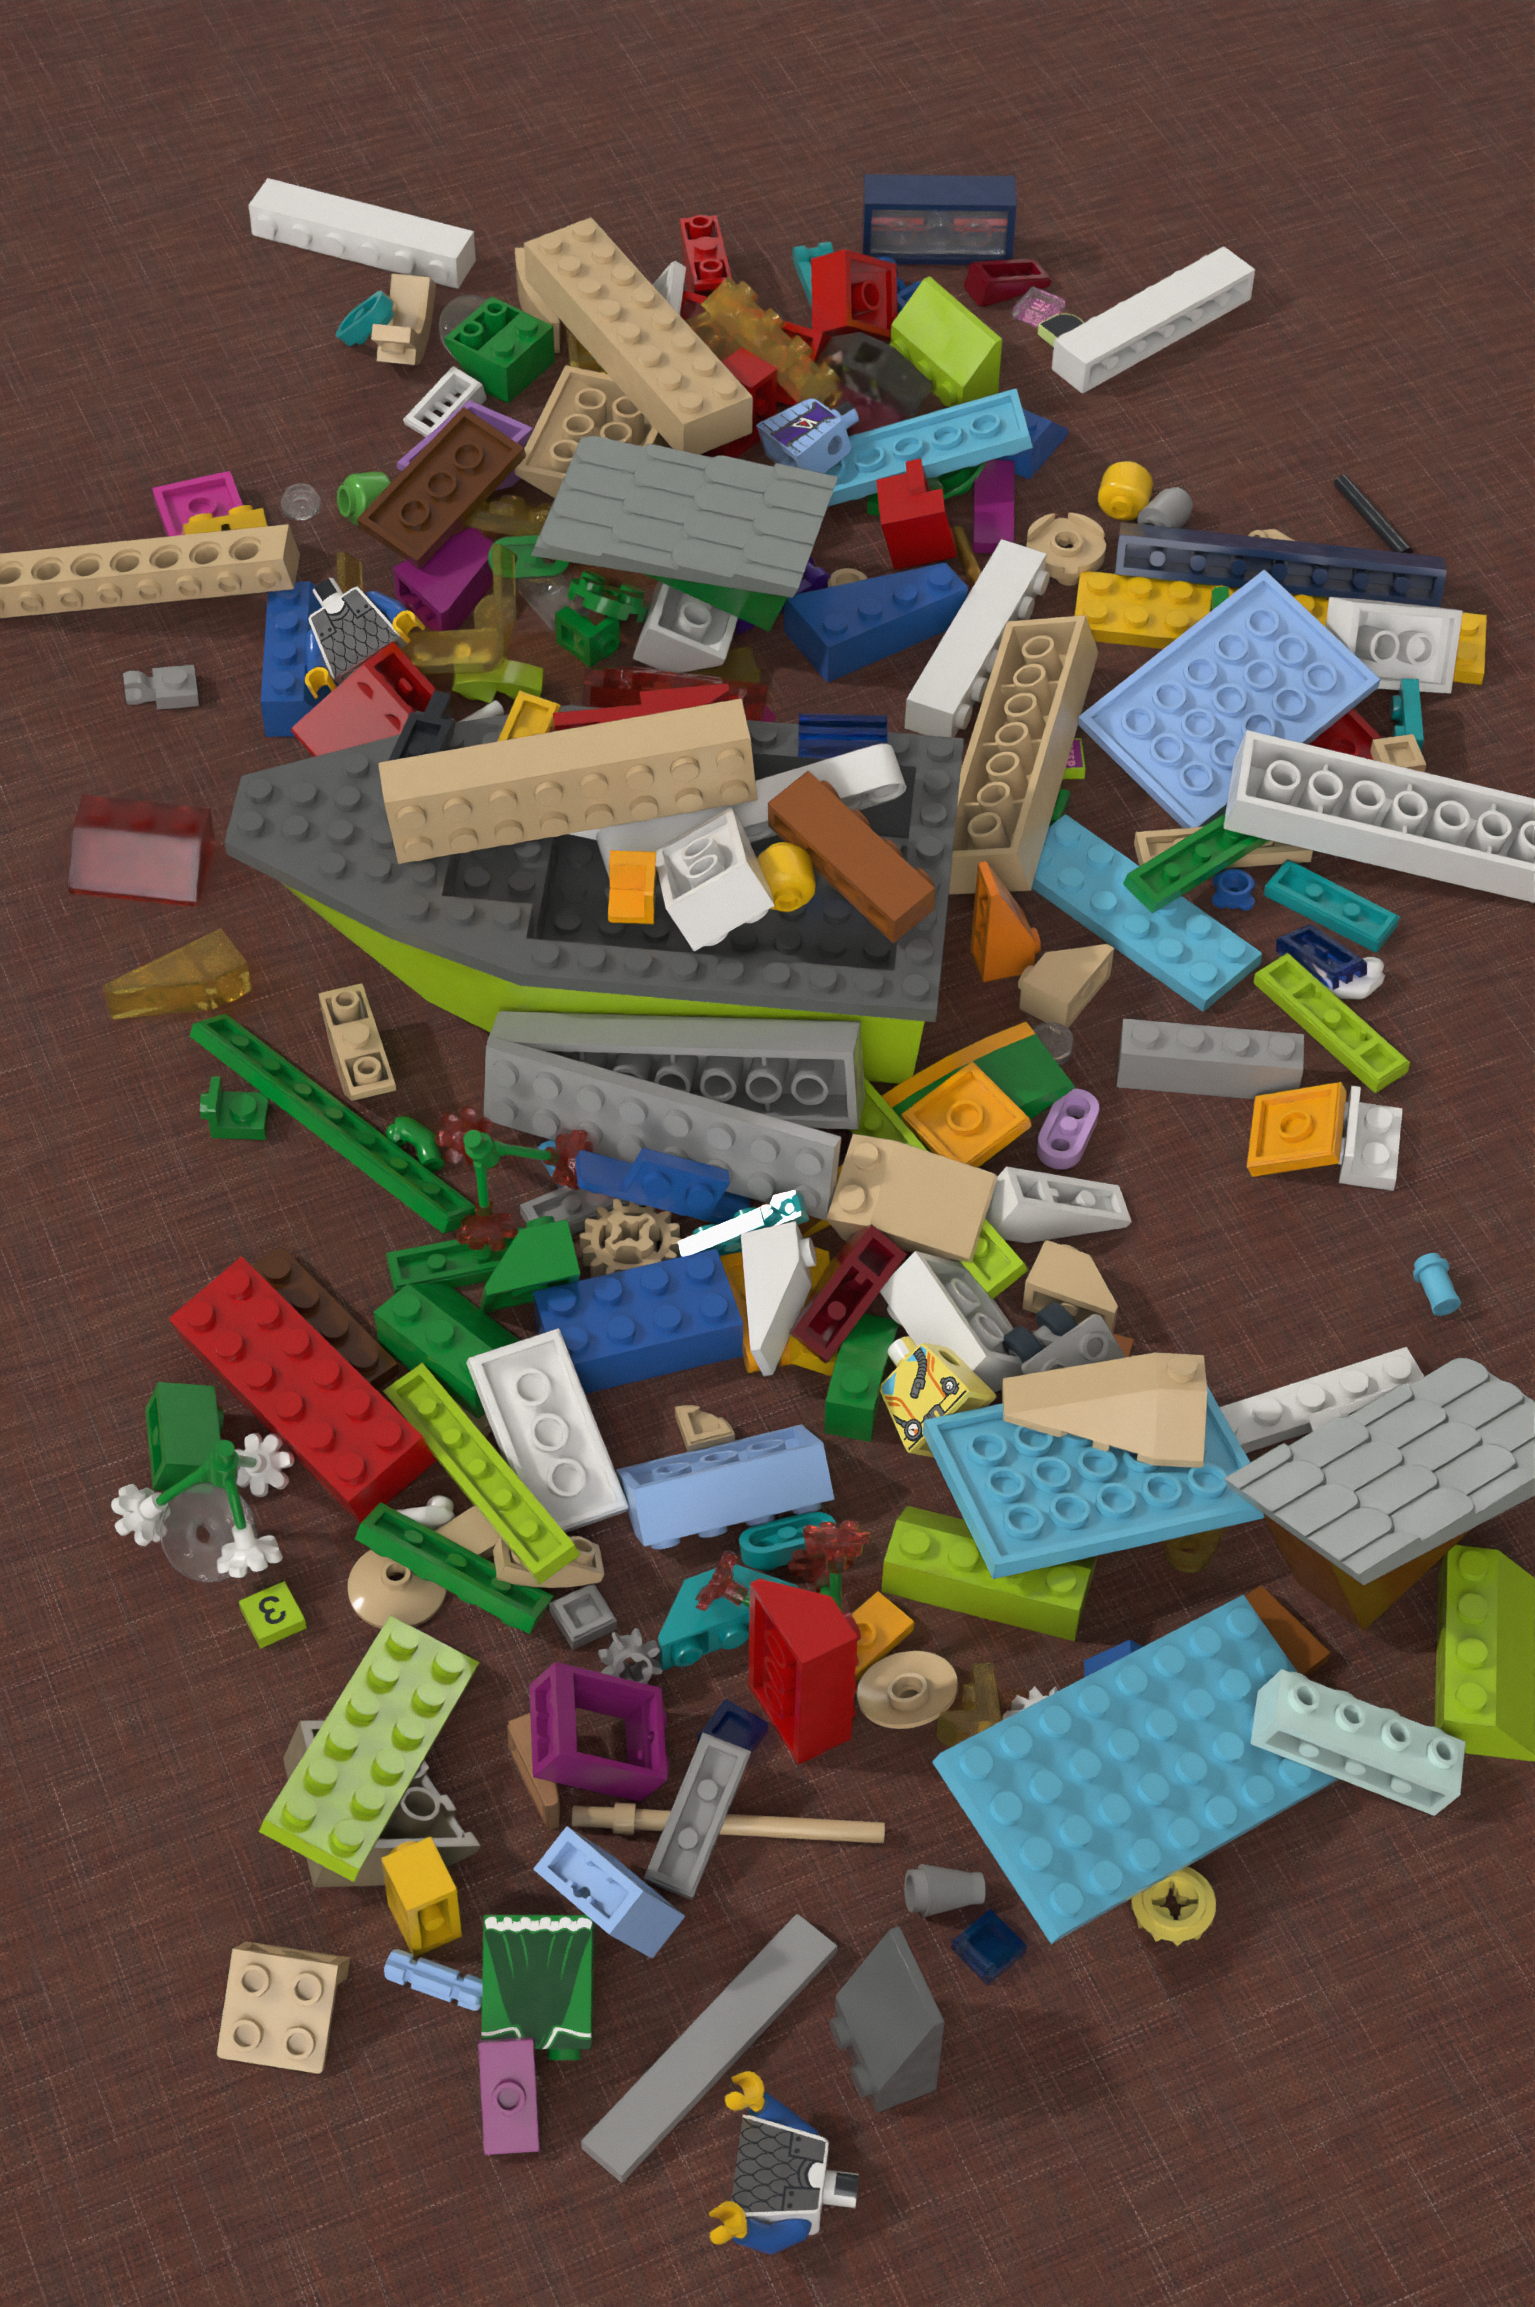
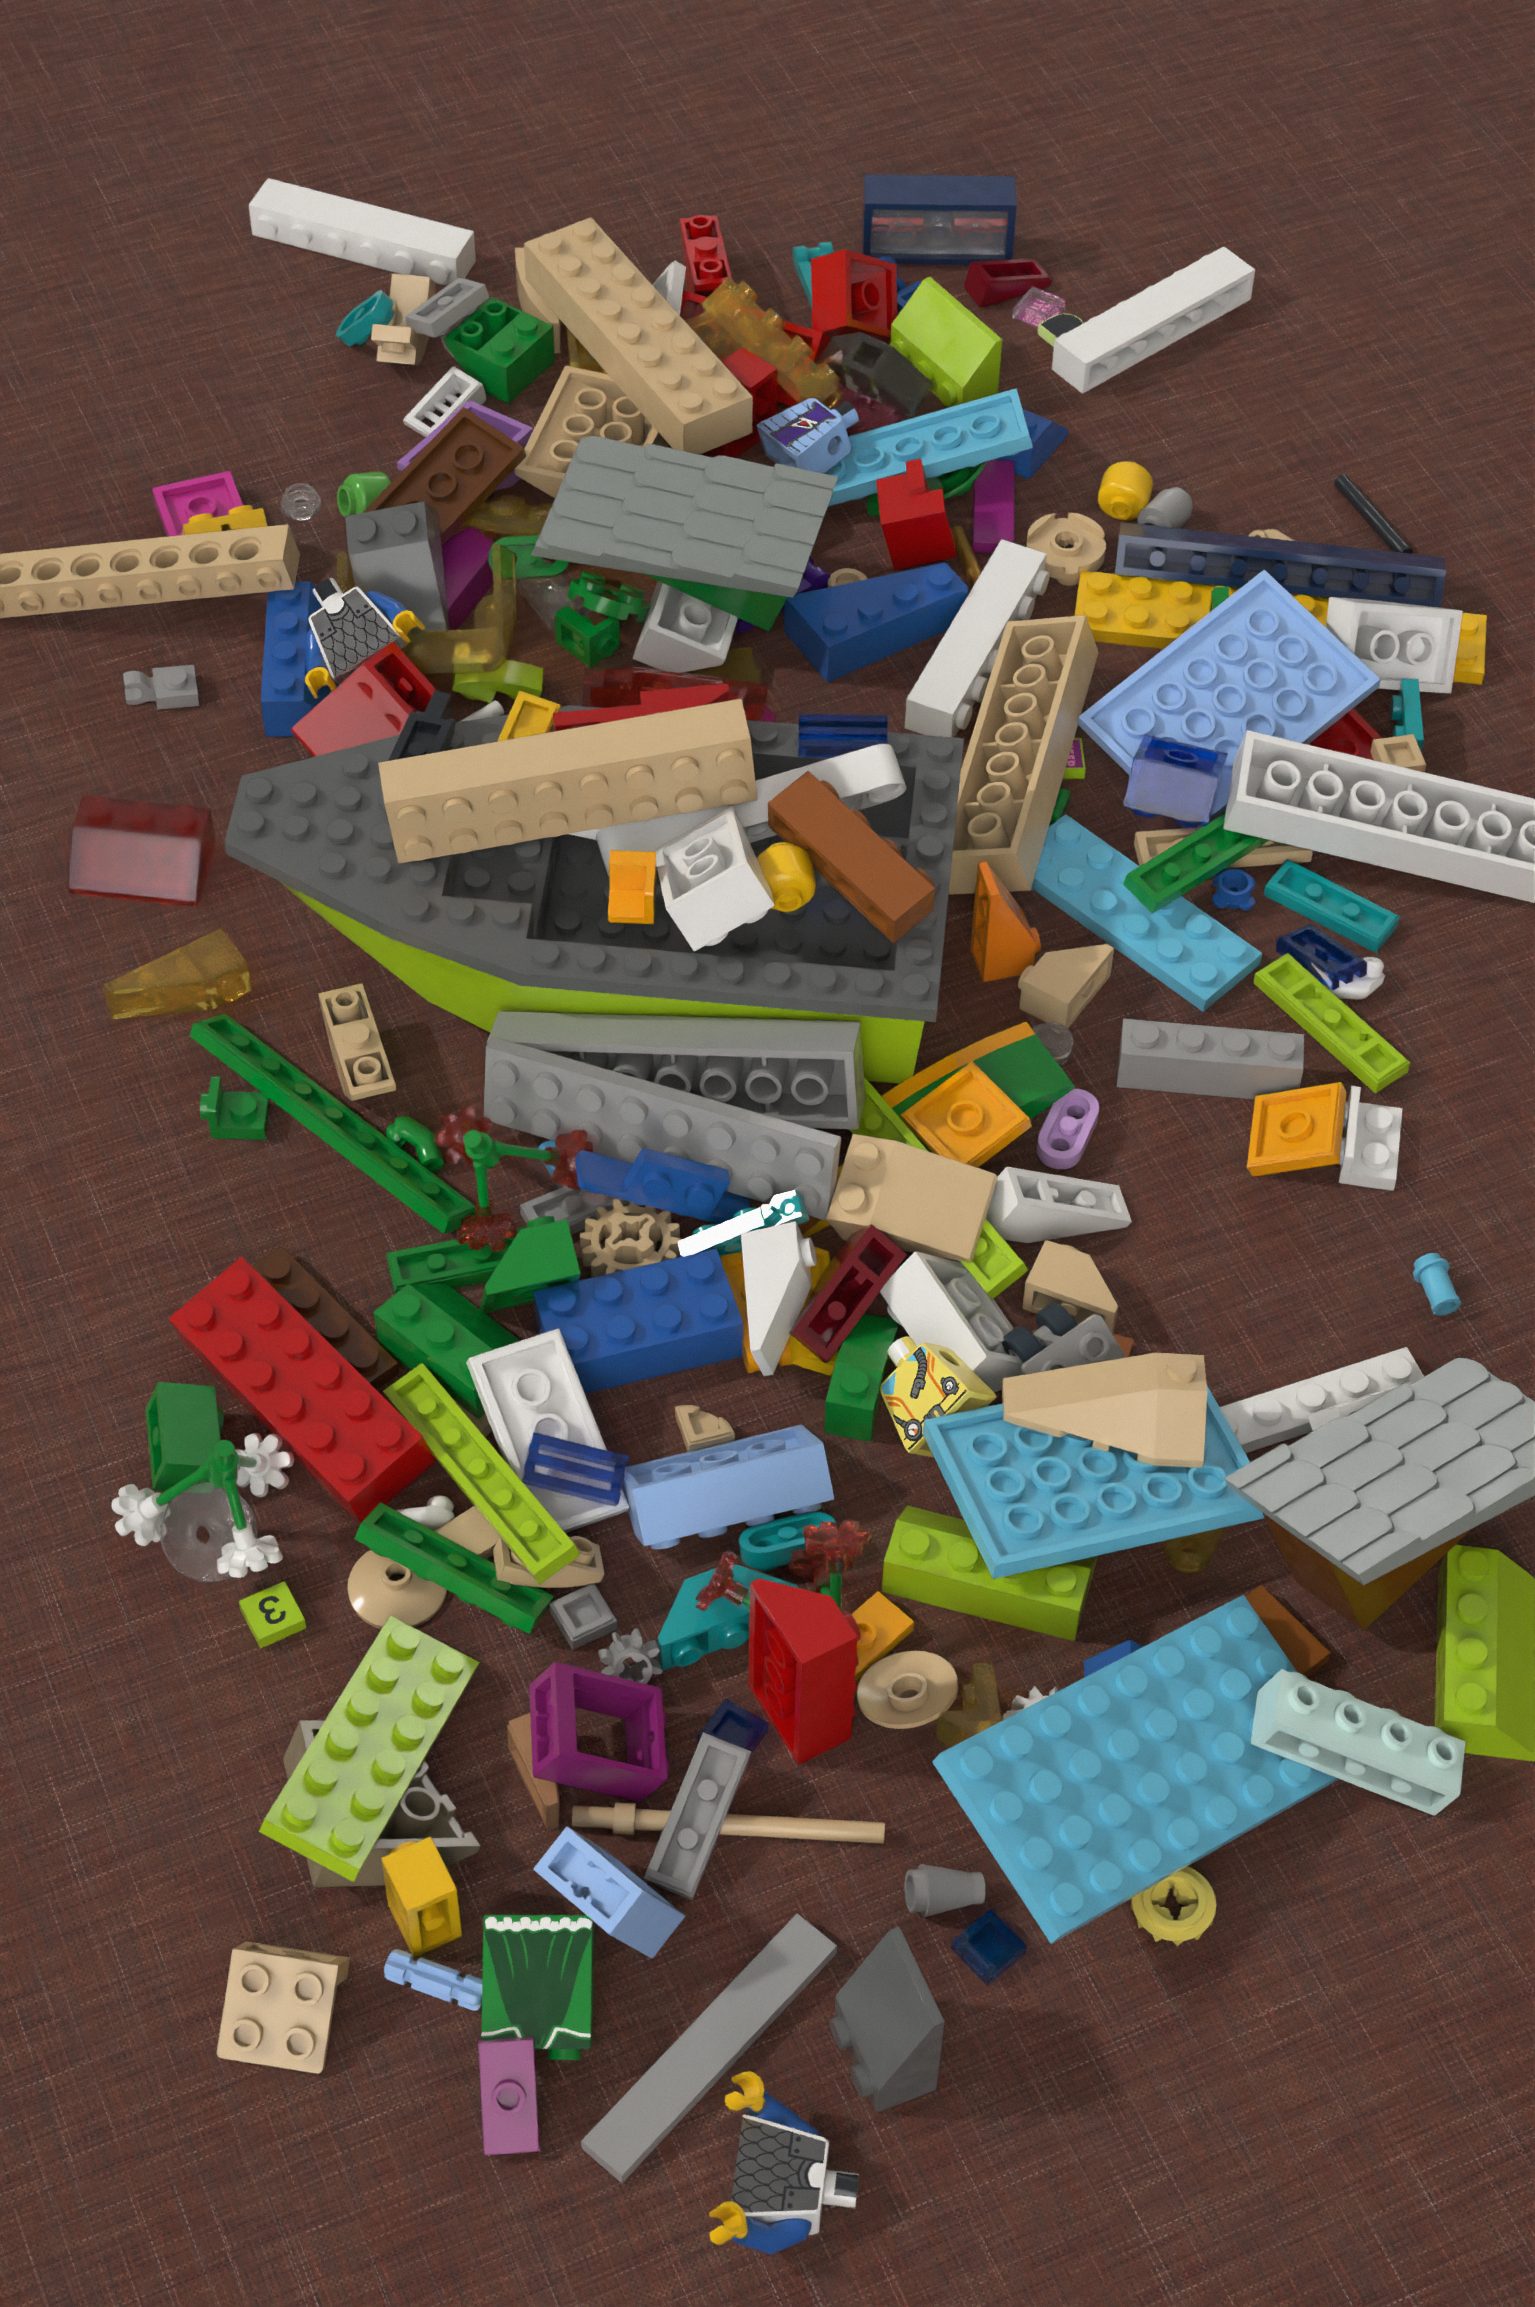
none -> dark grey slope [345,502,450,642]
none -> light grey plate [405,277,489,338]
none -> clear blue tile [521,1432,629,1507]
none -> clear blue slope [1123,734,1228,828]

